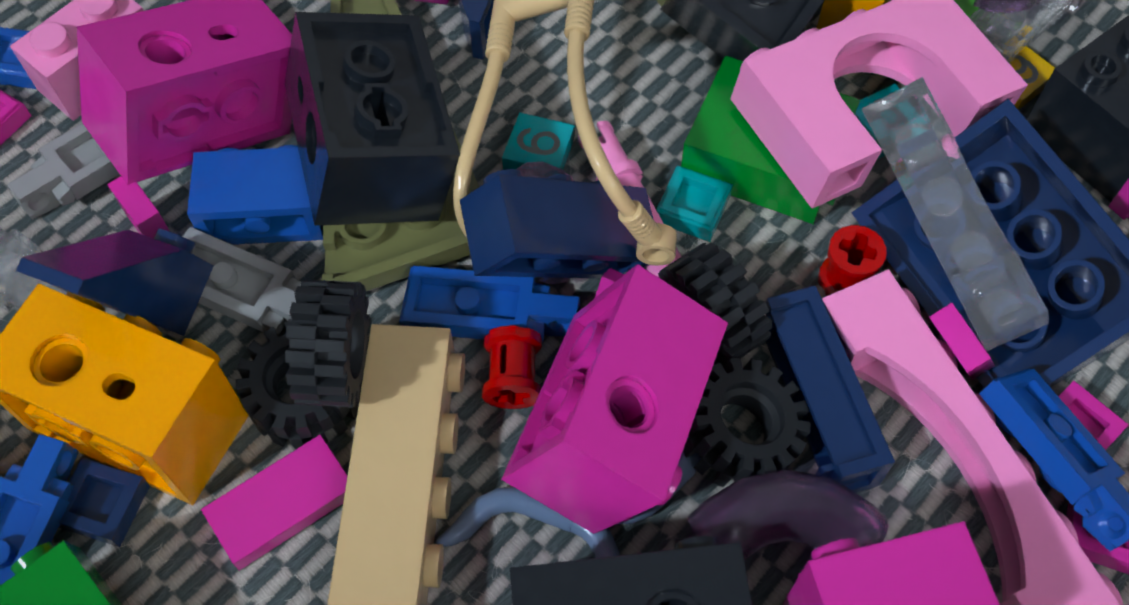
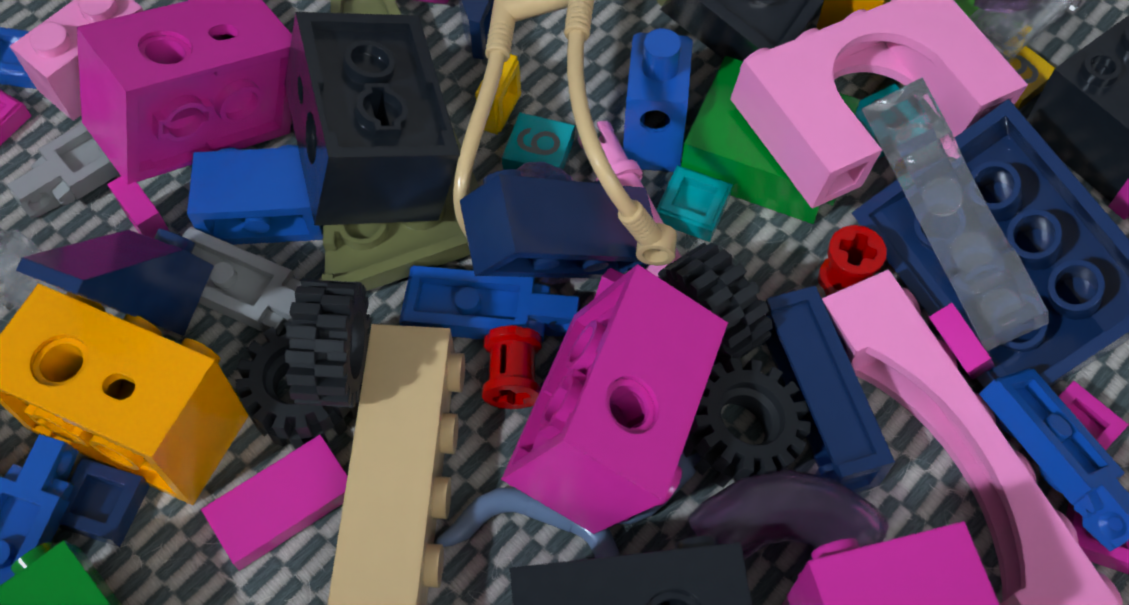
none -> yellow tile [475,54,521,135]
none -> blue torso [623,28,693,172]

